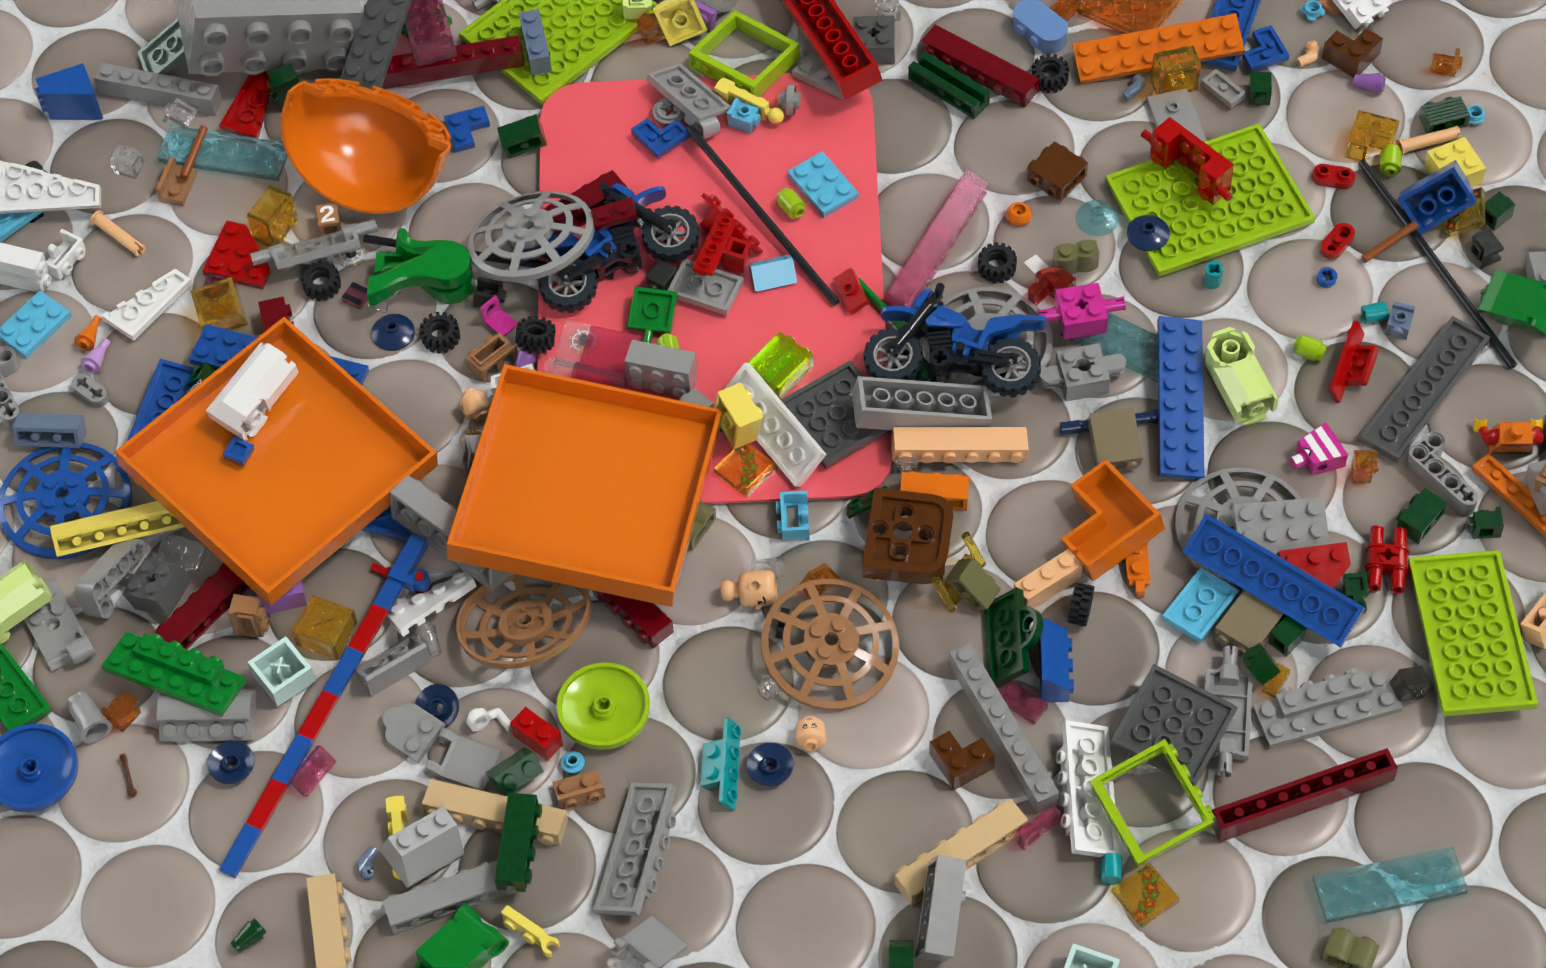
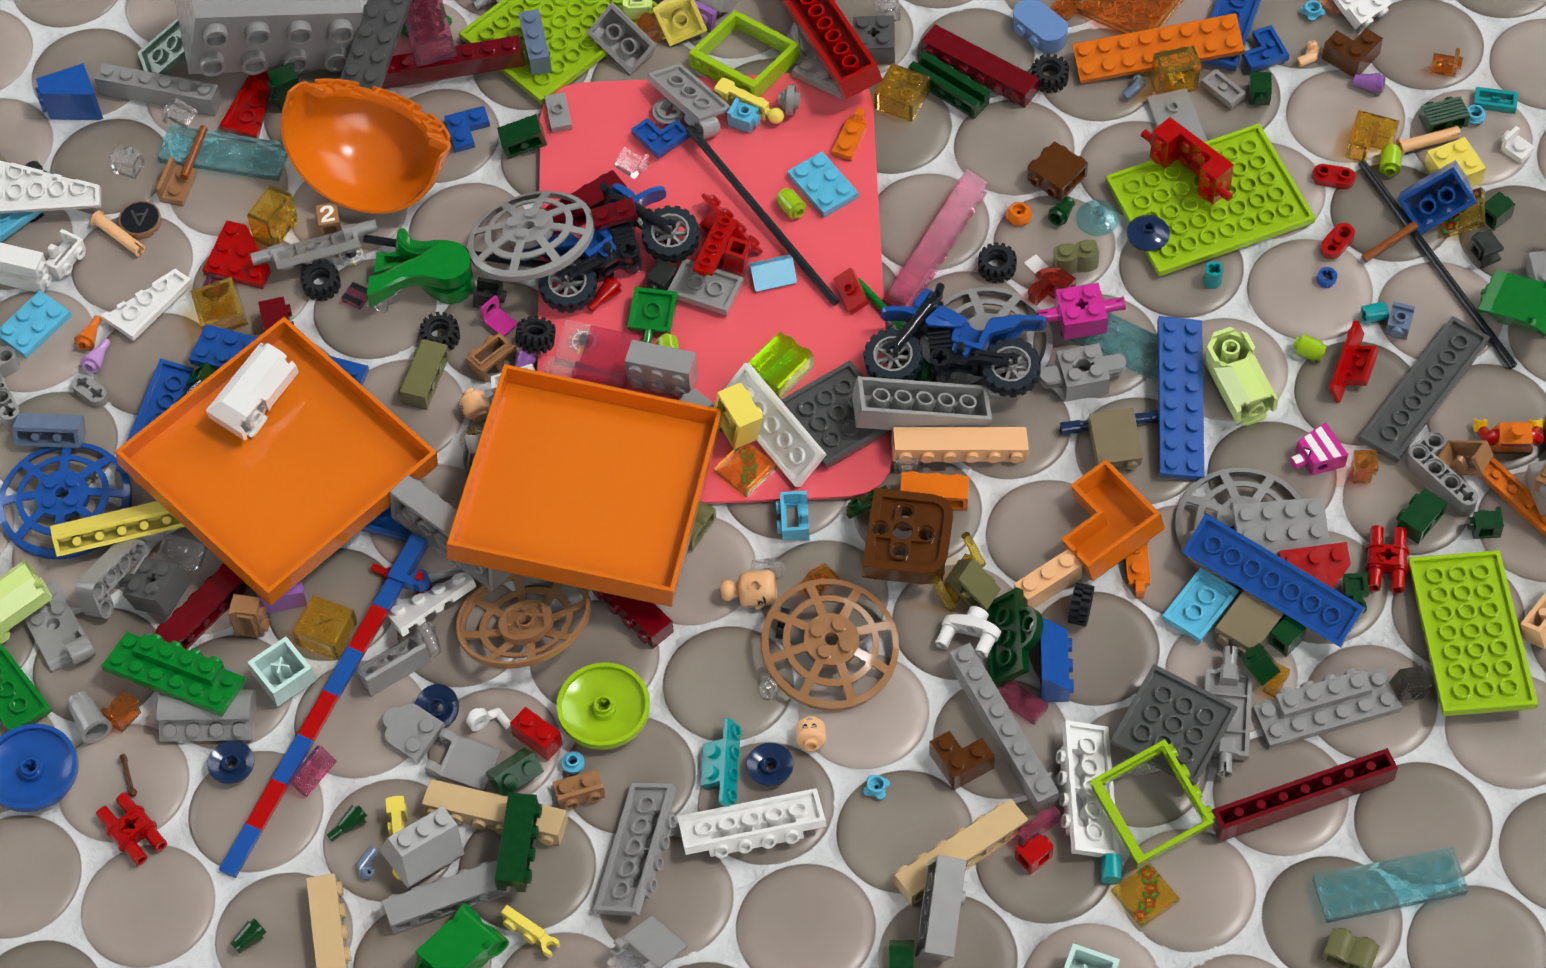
blue plate [223,437,255,467] -> none
dark blue dish [372,314,415,351] -> none
none -> red pin [96,792,167,866]
none -> black tile [118,201,162,239]
none -> dark green cone [326,805,368,842]
none -> olive brick [399,339,449,410]
none -> light grey plate [545,92,572,133]
none -> light grey slope [586,2,657,75]
none -> red cone [587,277,622,312]
none -> clear bracket [613,147,649,179]
none -> white plate [677,788,826,858]
none -> orange hinge [832,107,867,161]
none -> medium azure plate [863,775,890,800]
none -> clear yellow brick [874,63,930,122]
none -> white connector [935,606,1001,658]
none -> red brick [1015,834,1053,874]
none -> dark green cone [1048,196,1075,226]
none -> medium nougat window [1438,440,1493,475]
none -> teal tile [1473,87,1518,114]
none -> white bracket [1501,126,1535,164]

